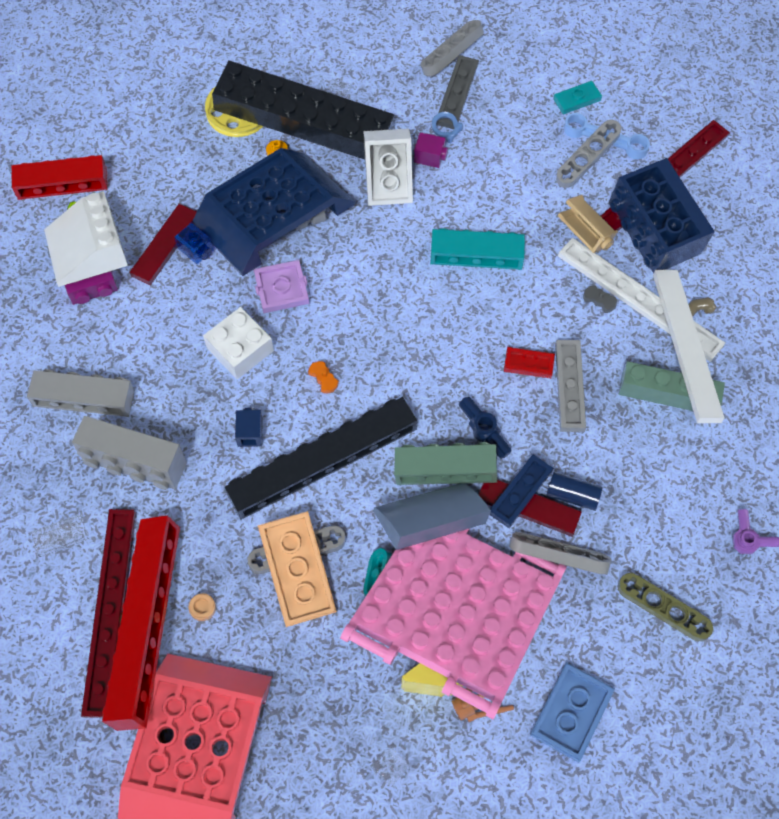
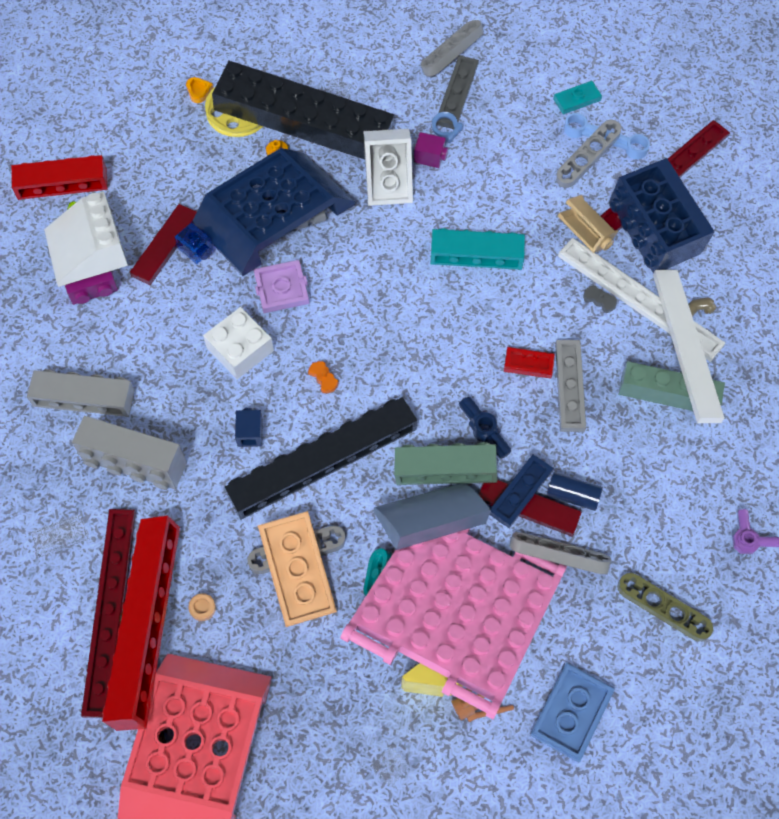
none -> light orange tile [186,77,214,103]

